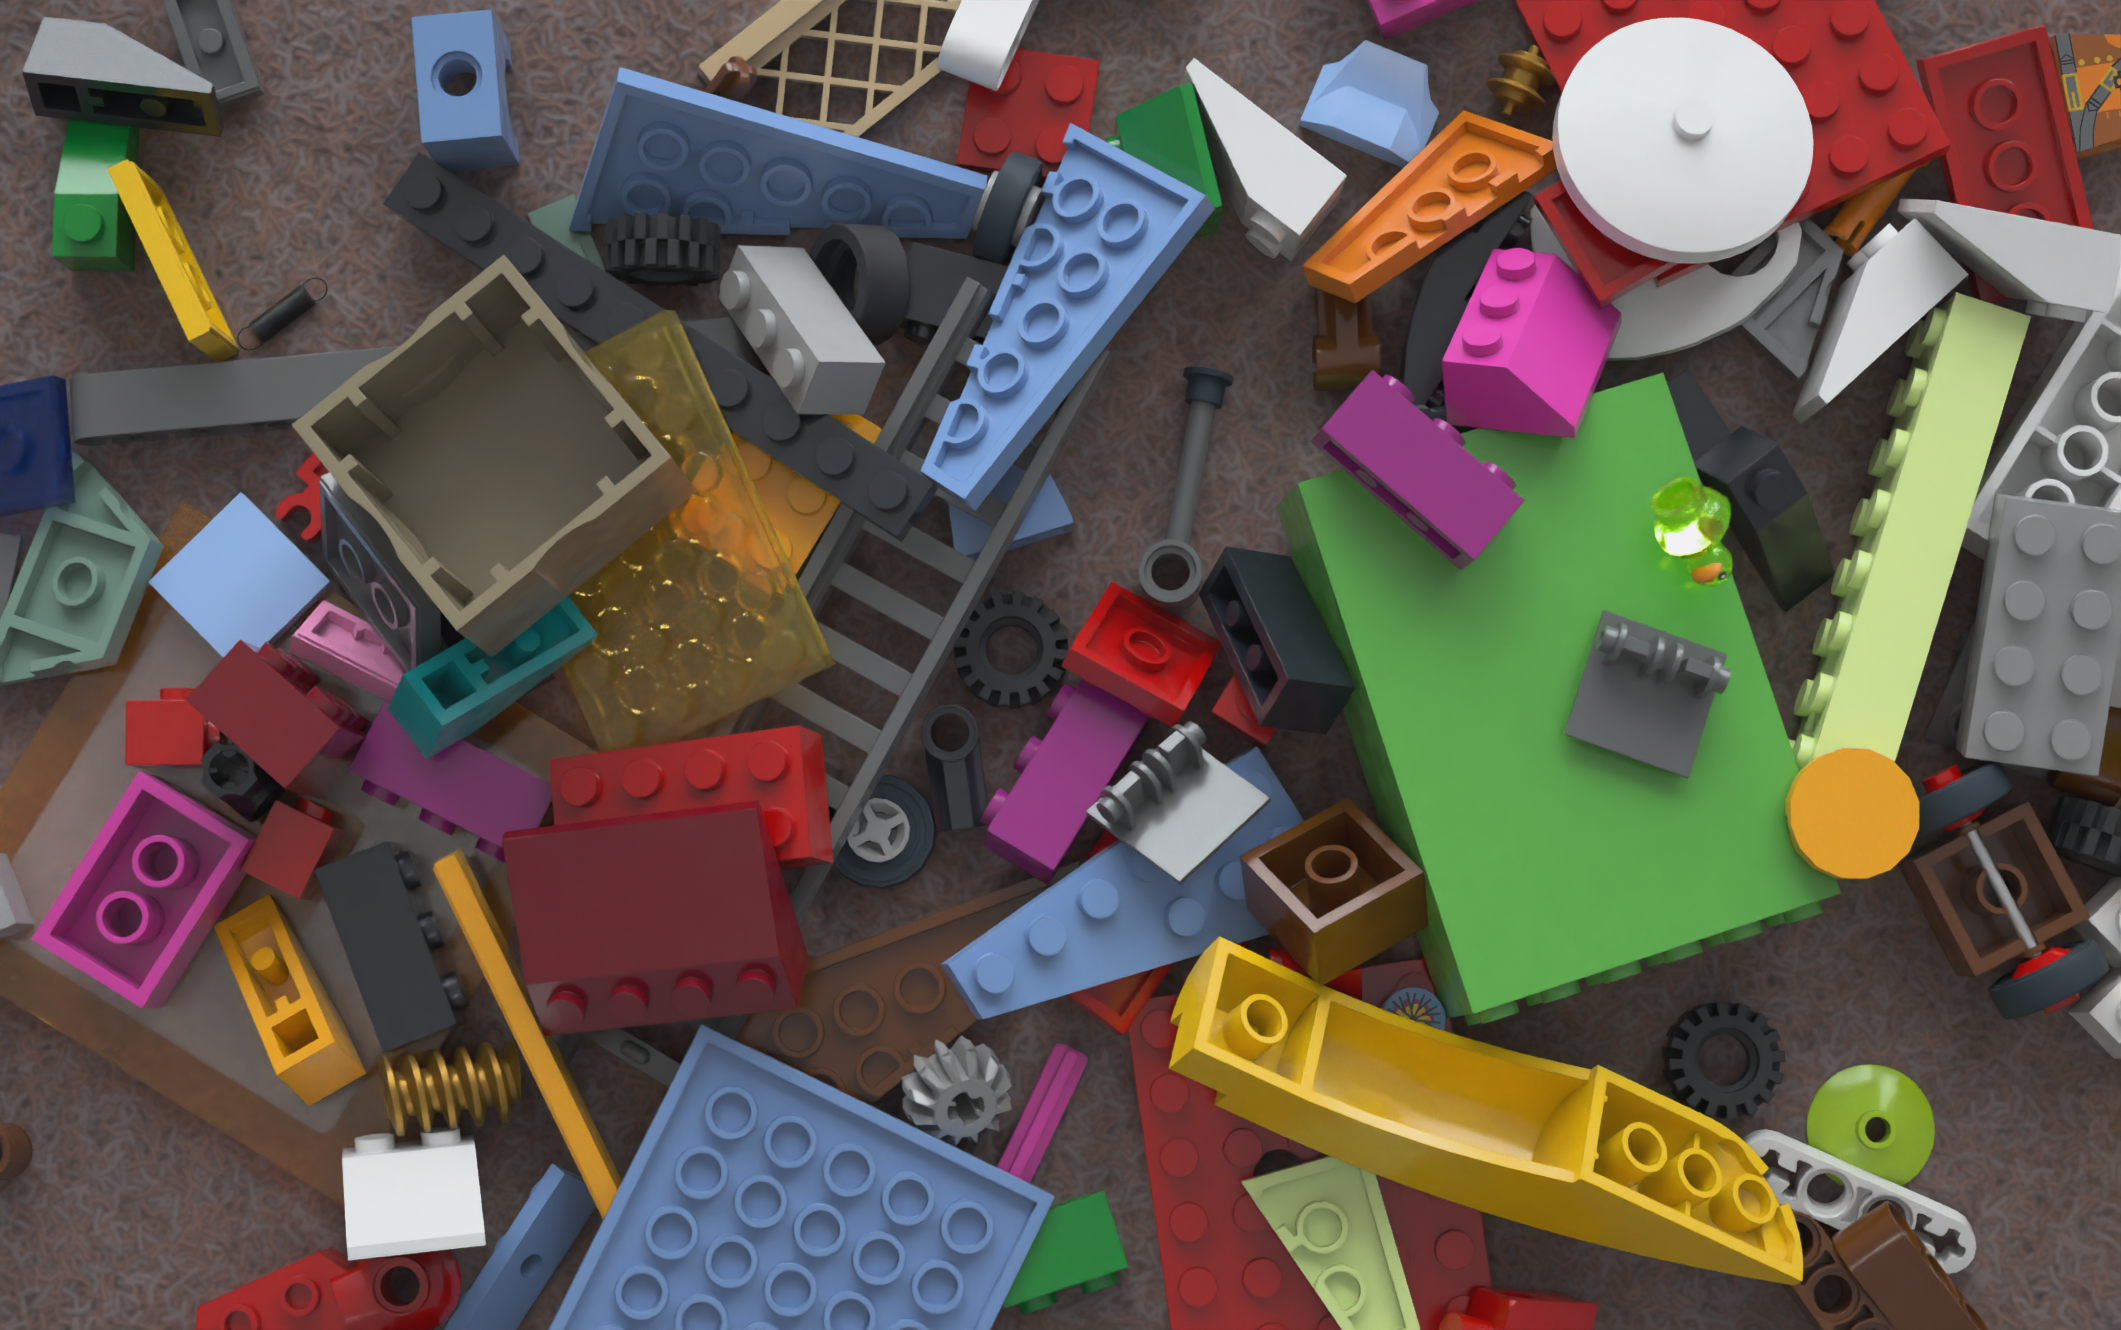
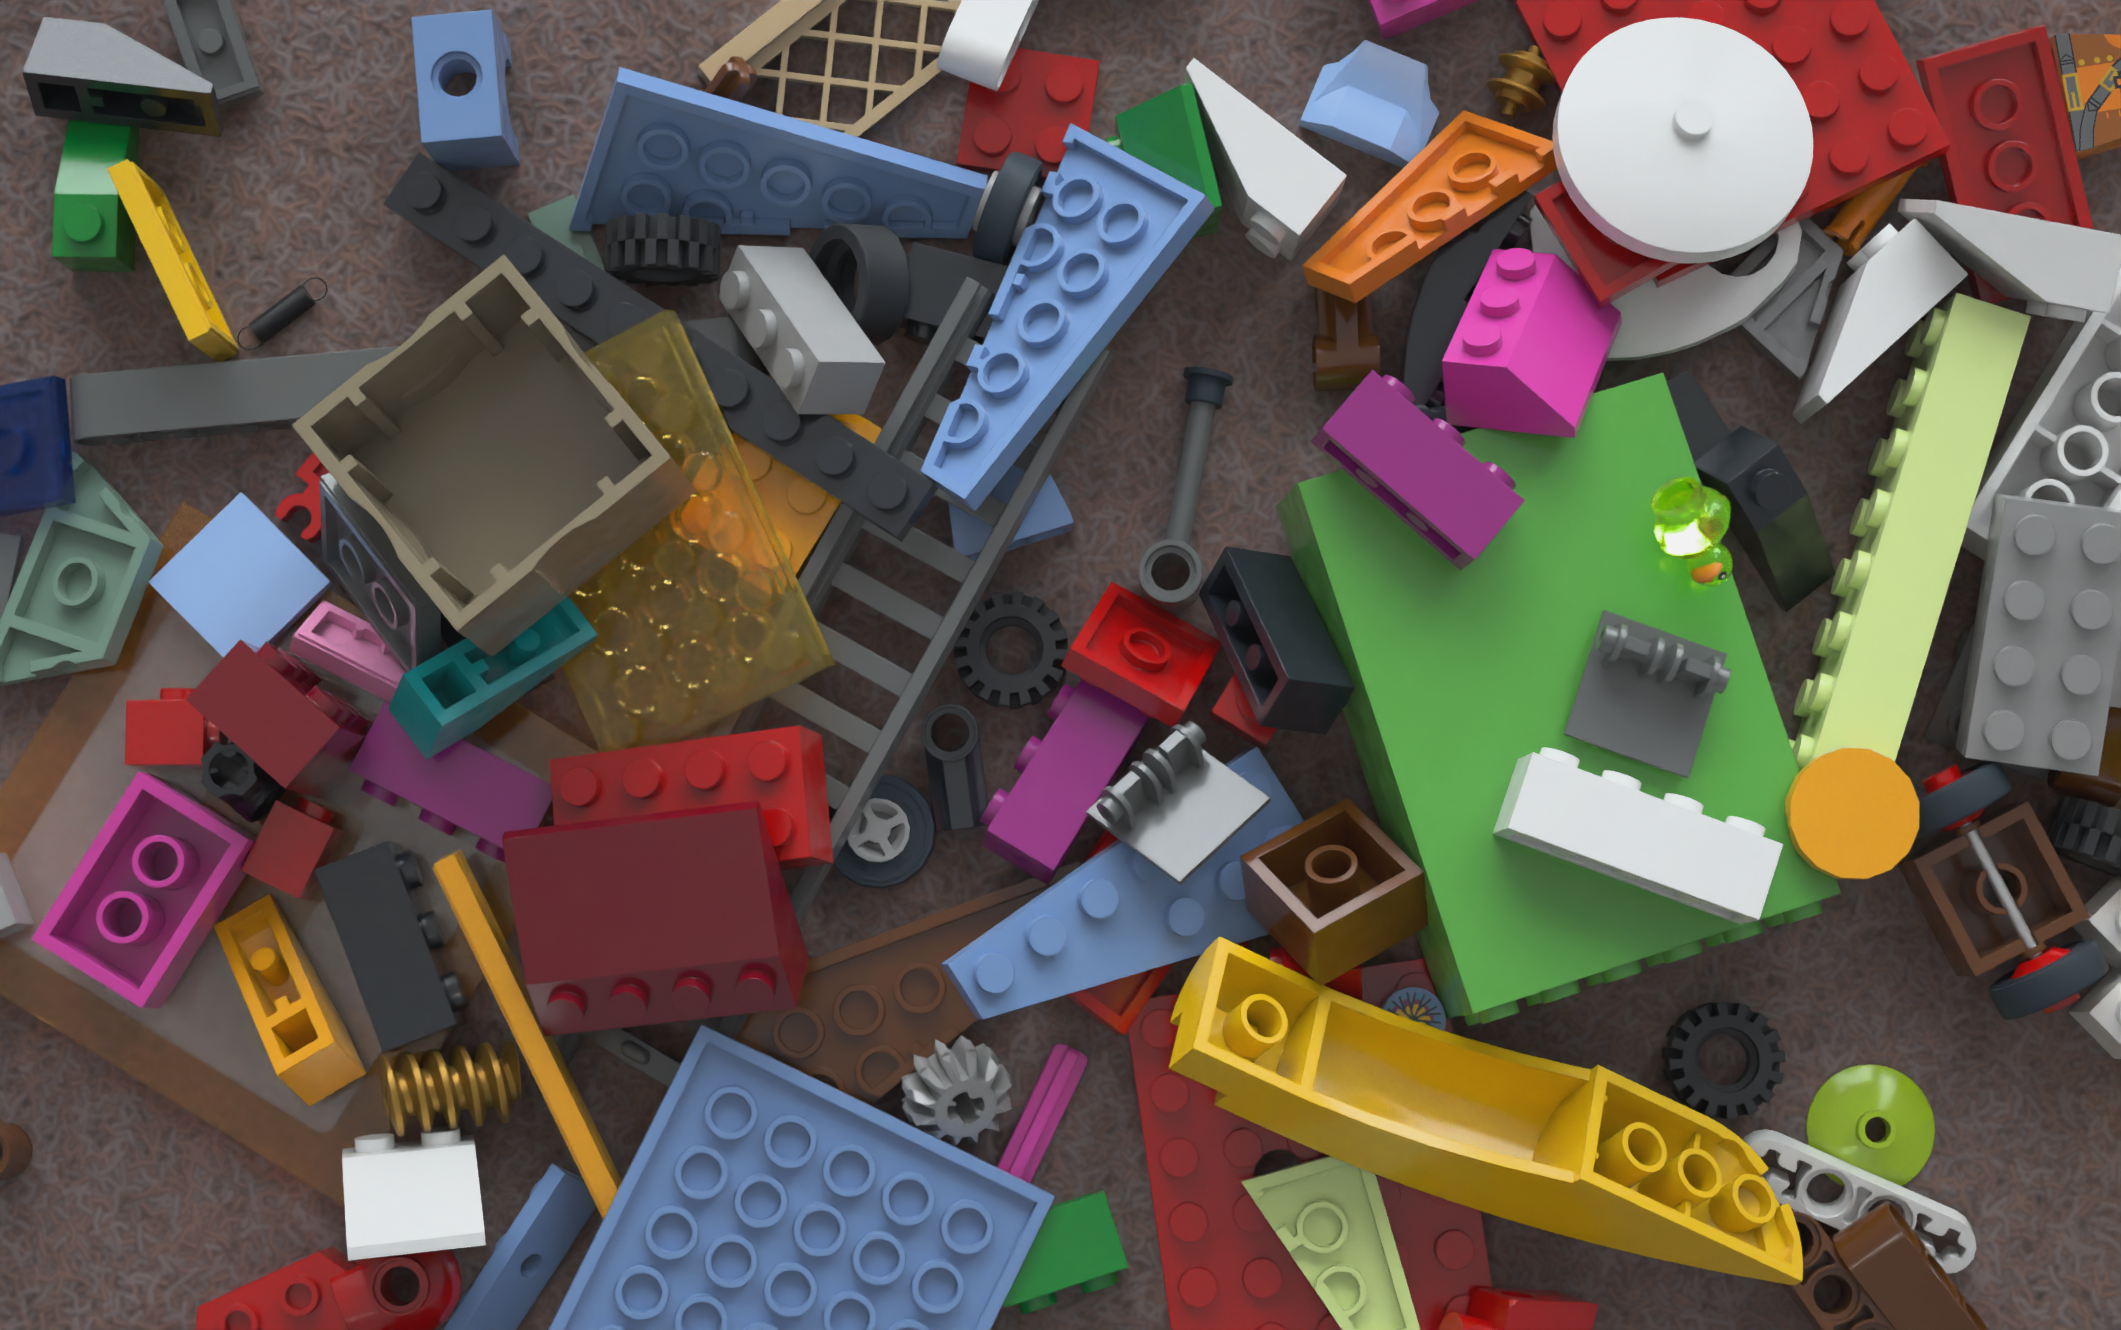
none -> white brick [1493,747,1783,924]

